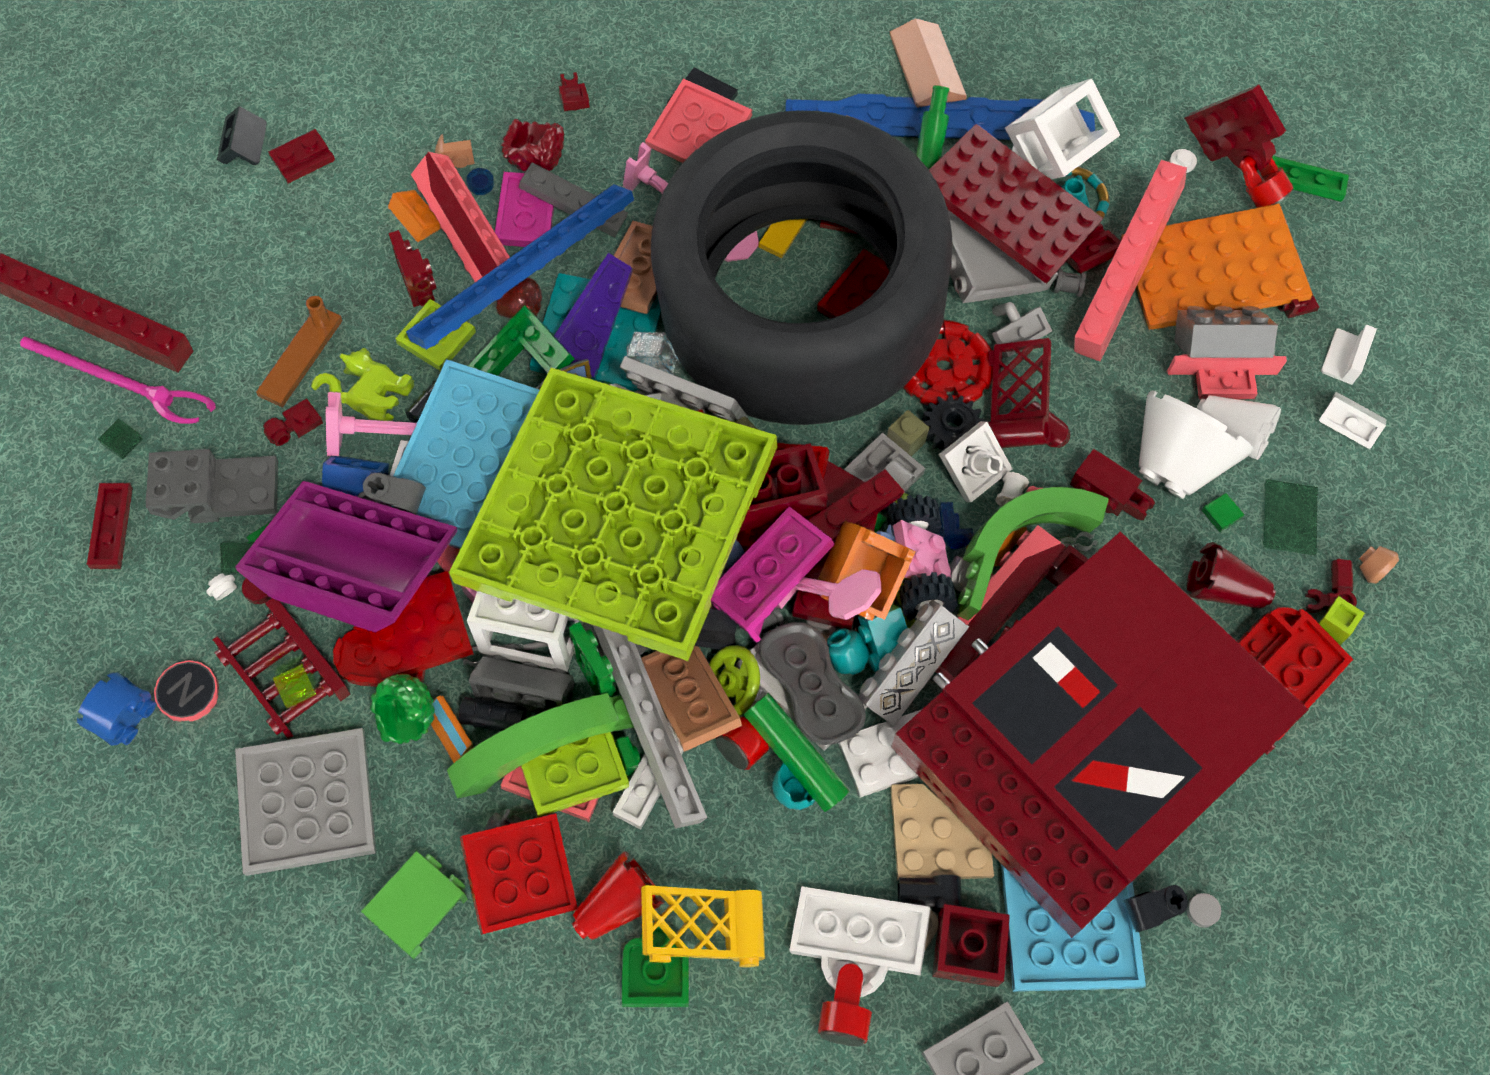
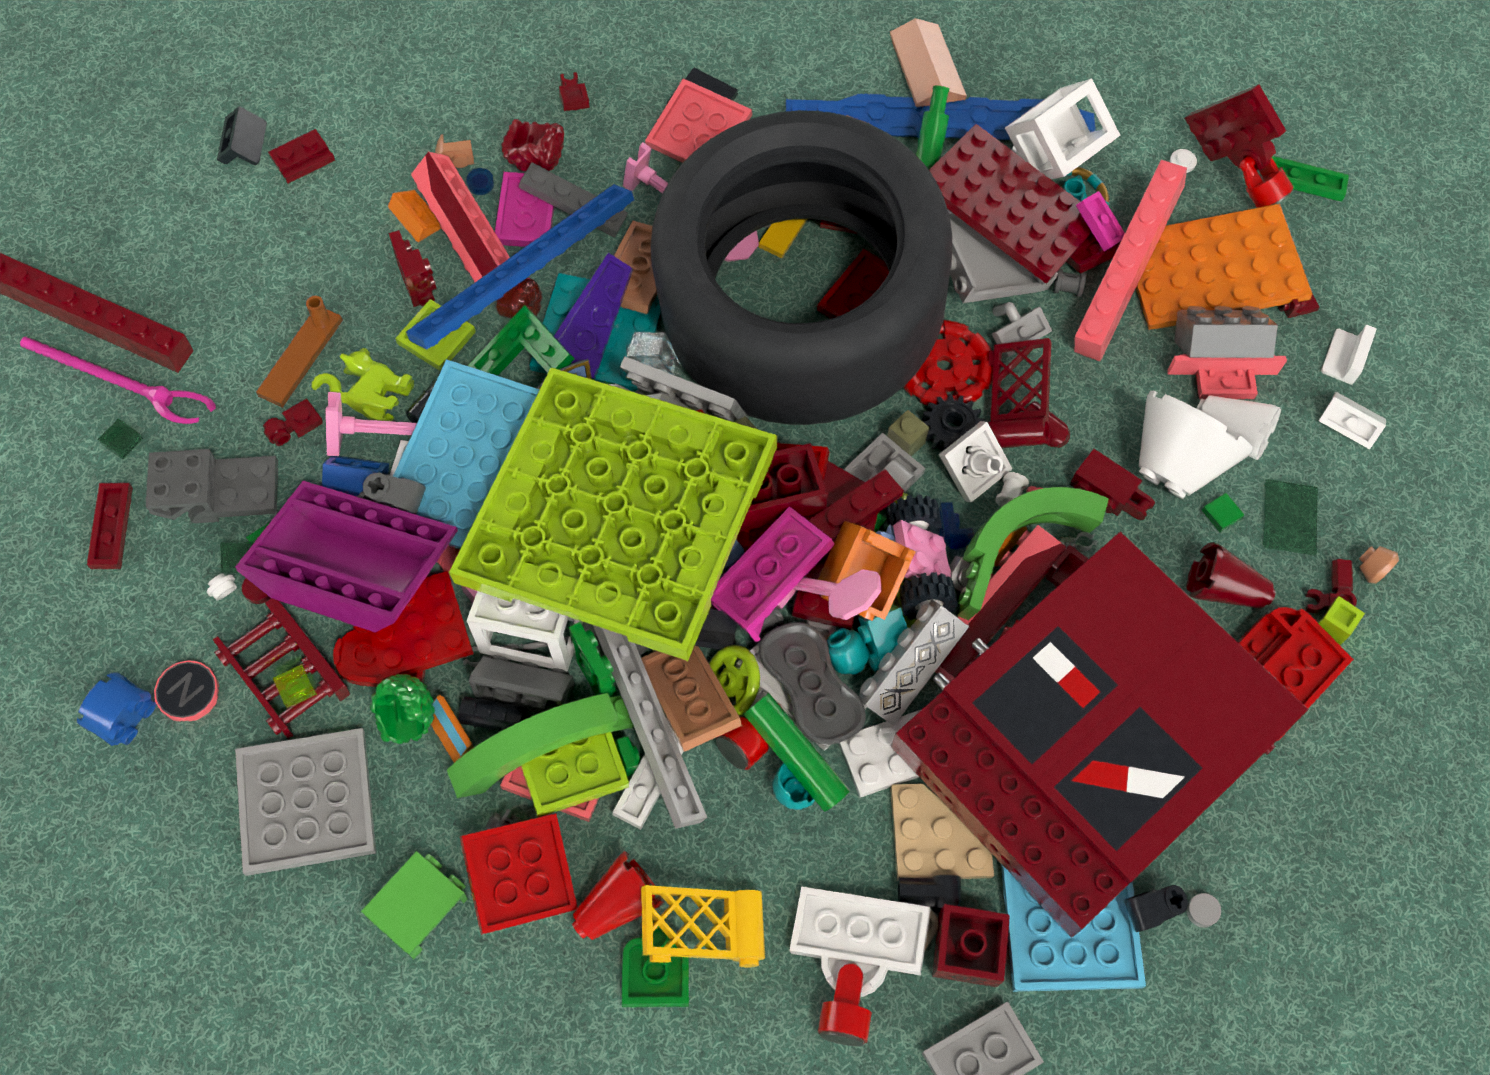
none -> dark pink plate [1076,191,1125,251]

